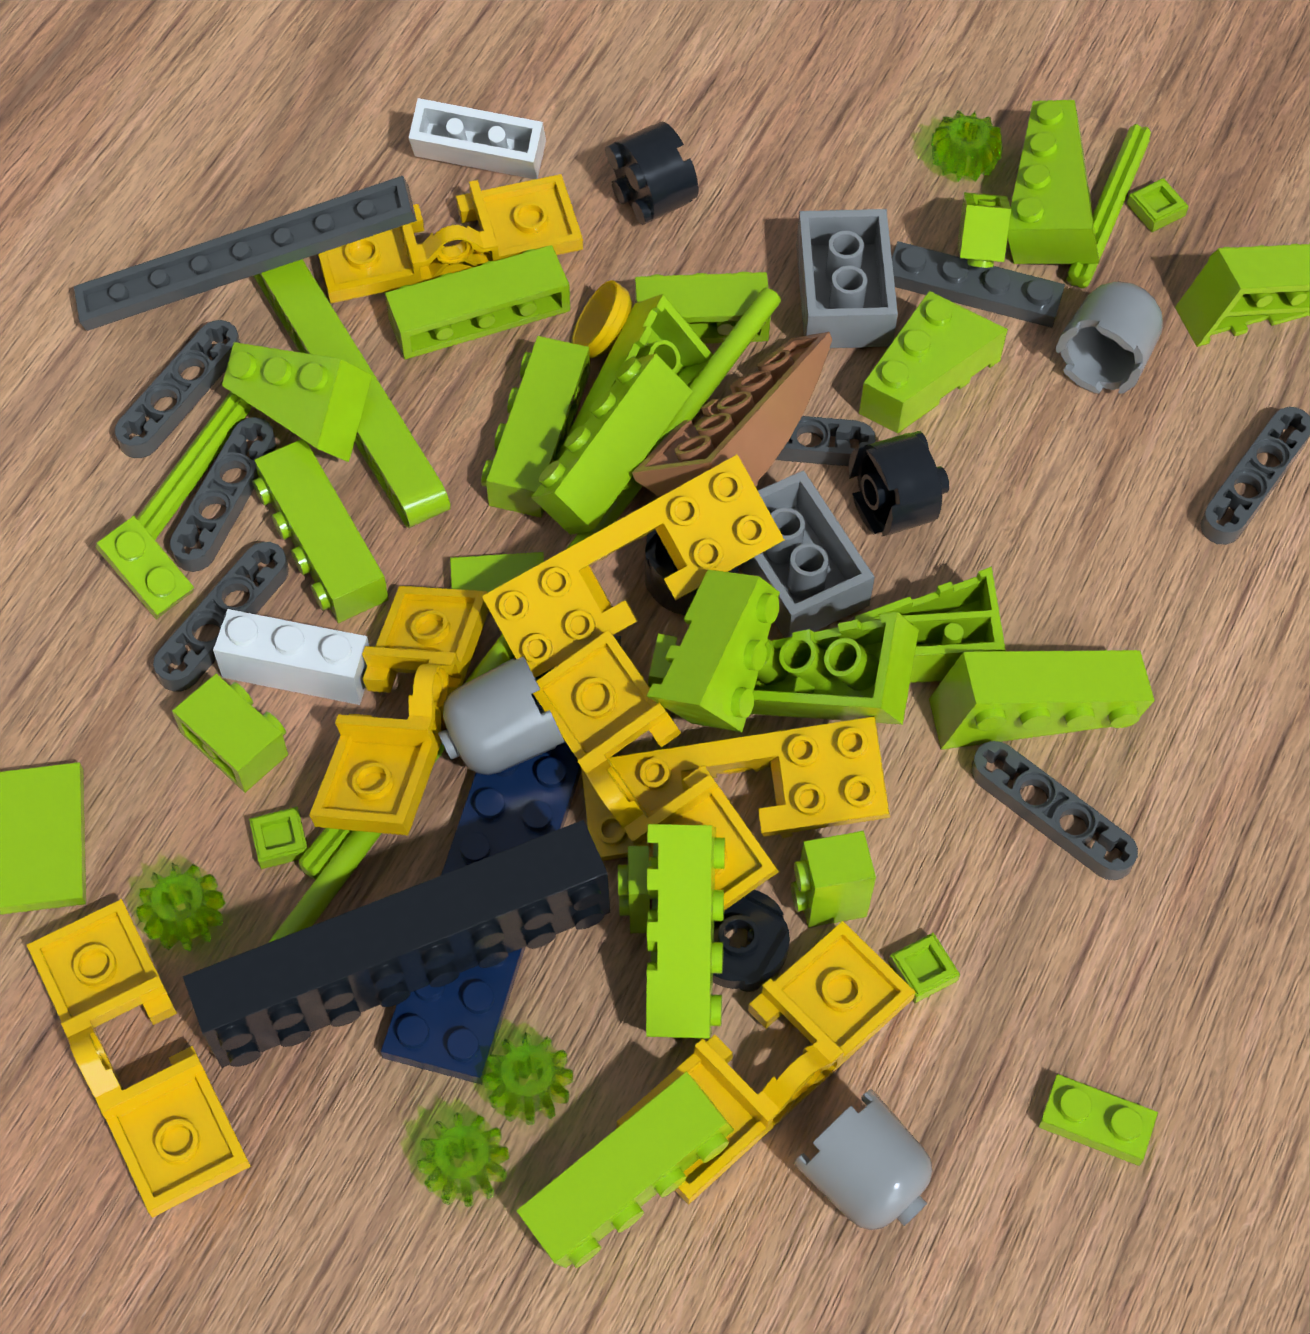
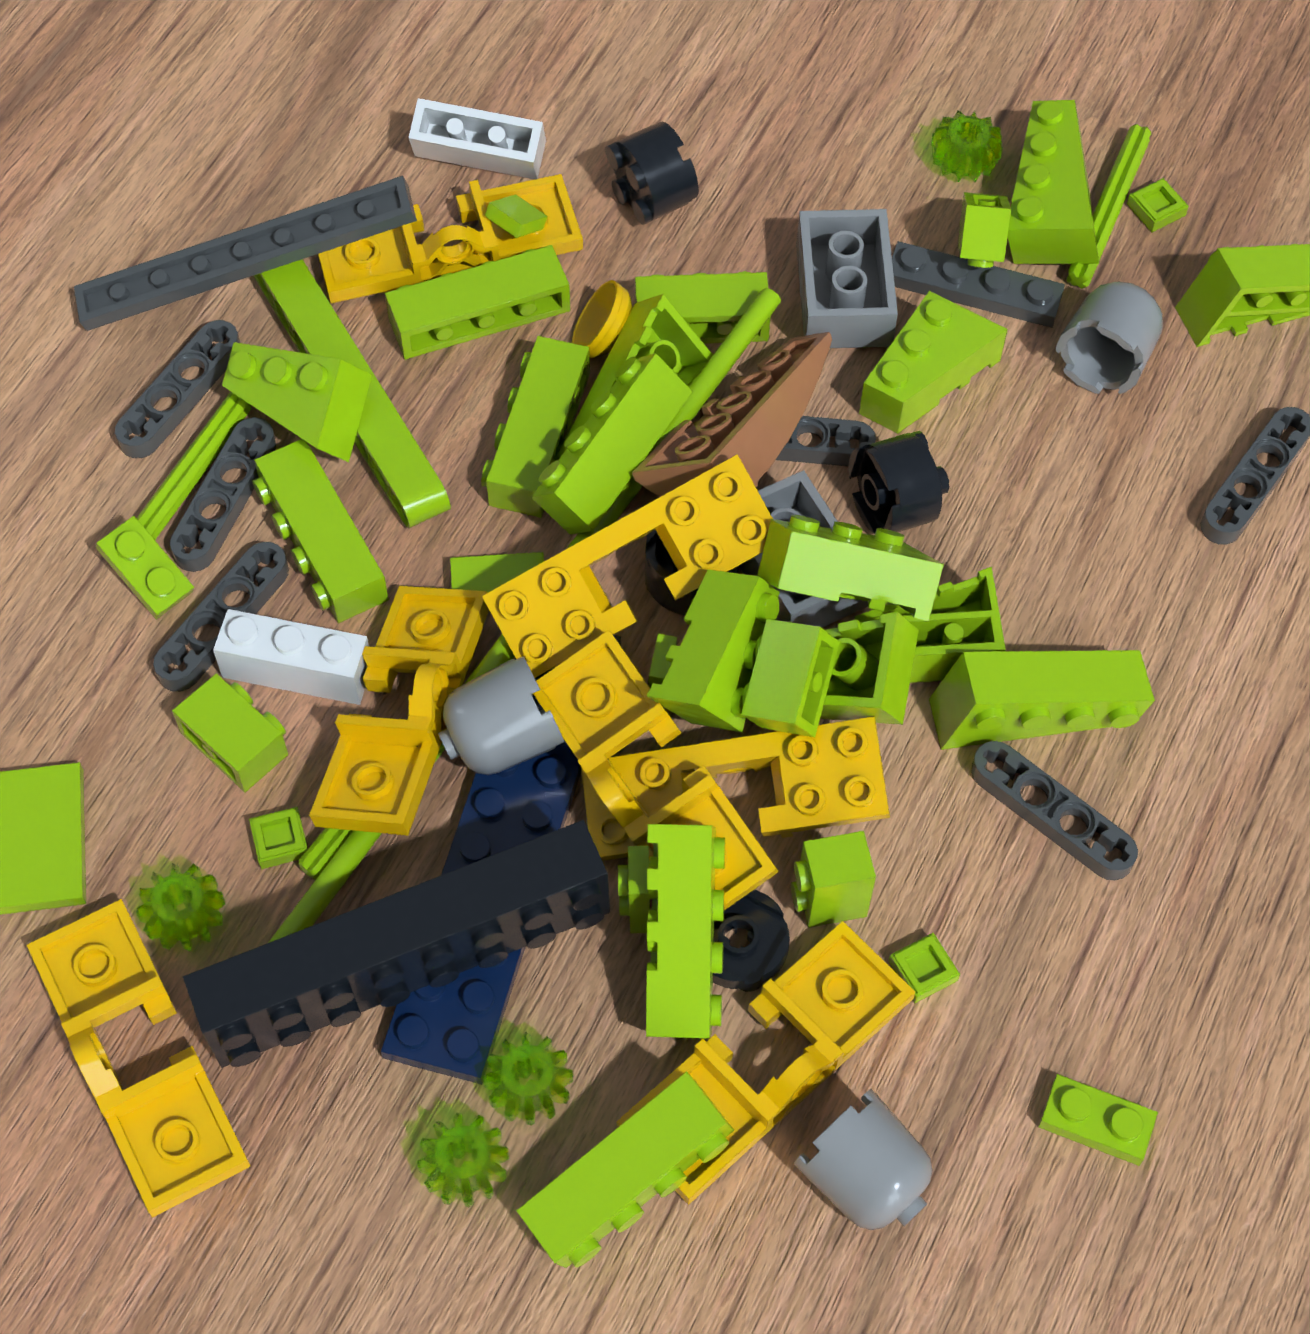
none -> lime tile [485,194,548,238]
none -> lime brick [741,619,840,737]
none -> lime wedge [757,515,944,621]

